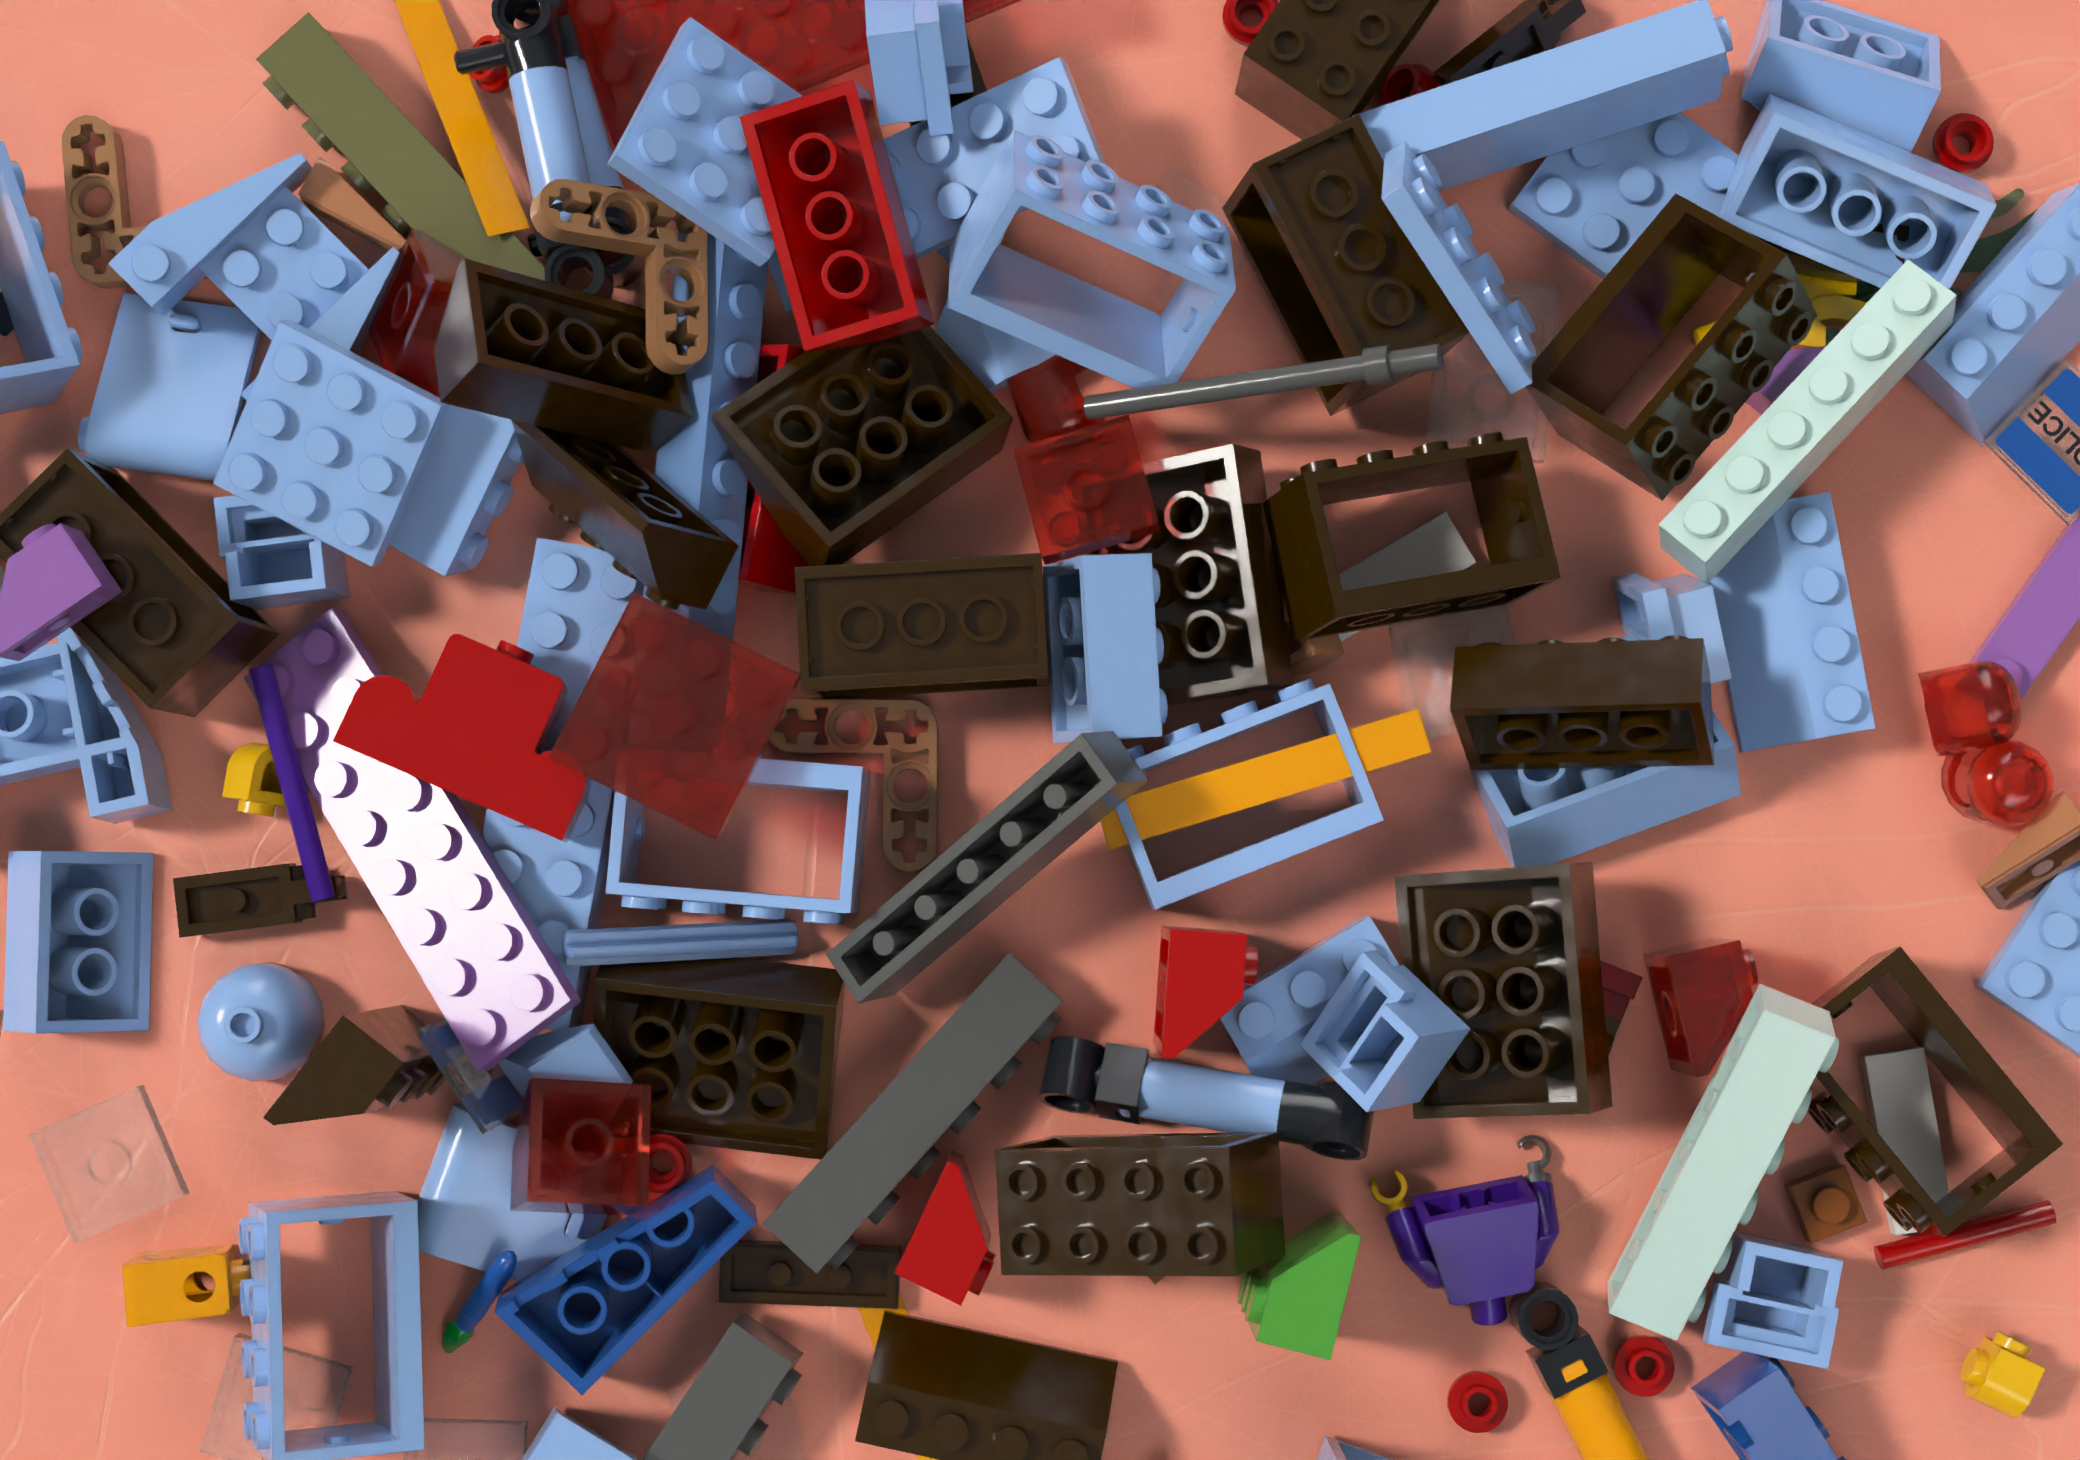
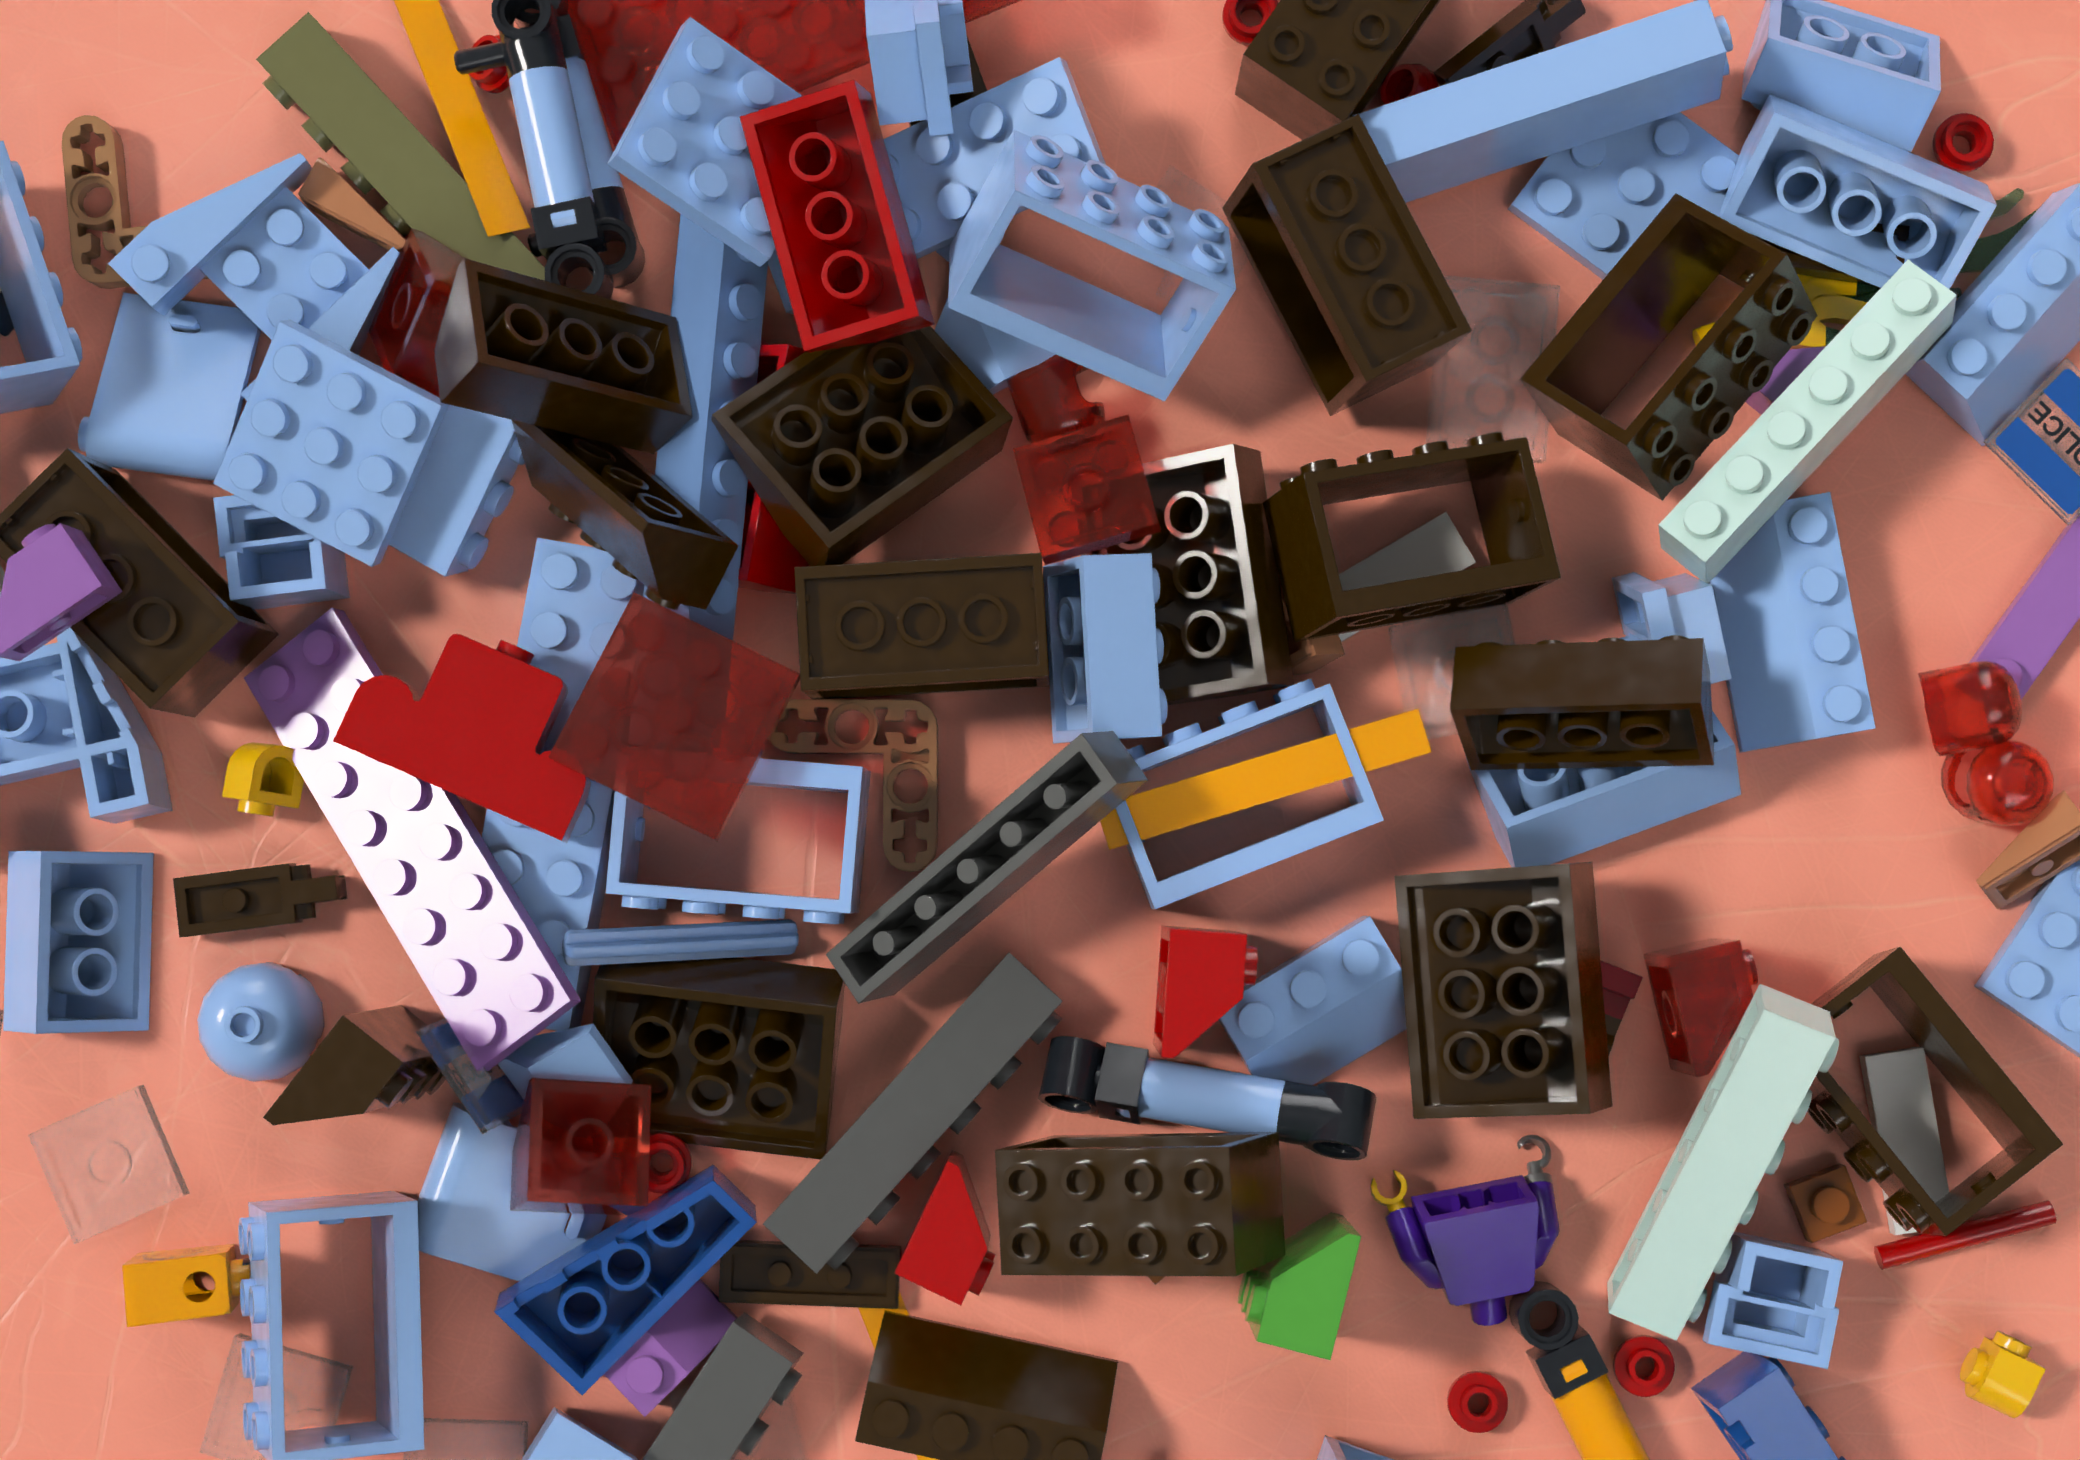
dark purple bar [249,664,336,902] -> none
blue piece [441,1250,517,1353] -> none
medium nougat beam [530,179,708,375] -> none
dark grey bar [1084,344,1443,420] -> none
light blue plate [1300,951,1471,1112] -> none
light blue plate [1381,141,1536,394] -> none
none -> medium lavender slope [604,1279,738,1417]

